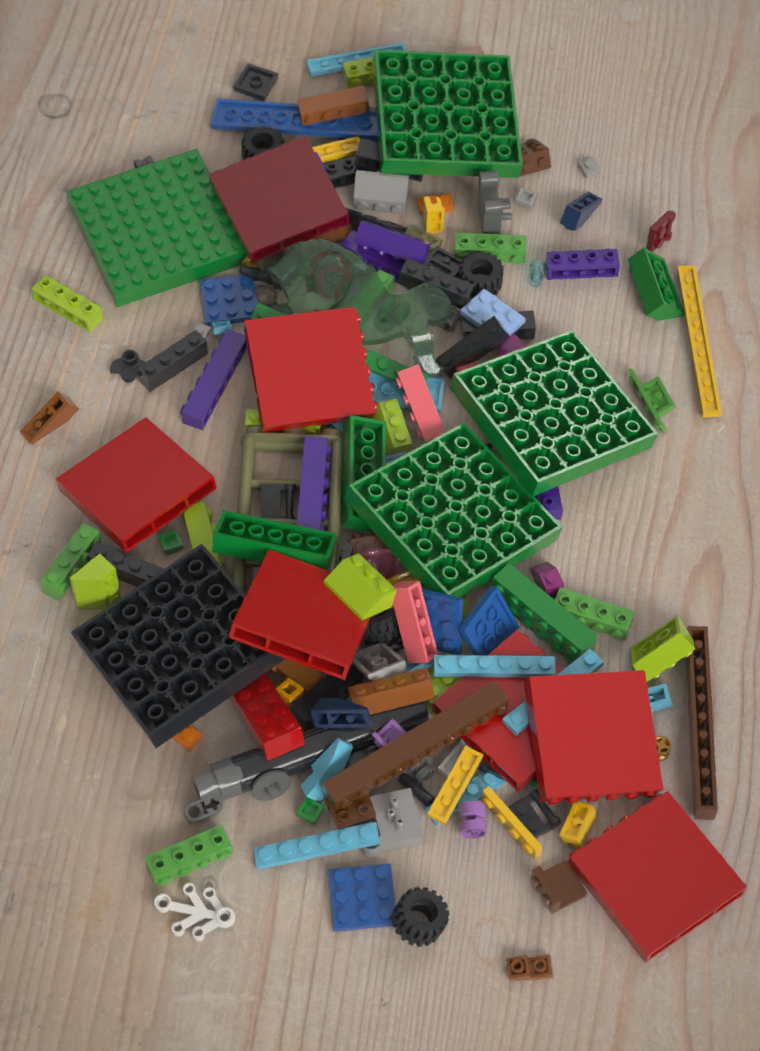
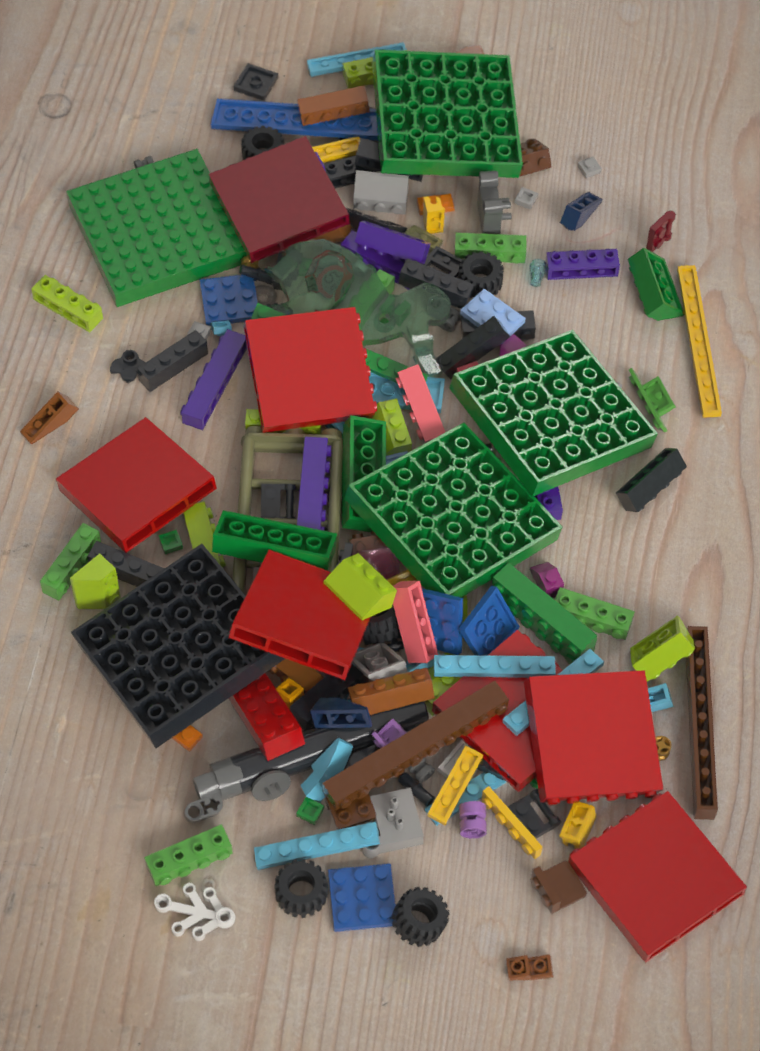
none -> black tyre [275,859,328,918]
none -> black brick [616,448,687,512]

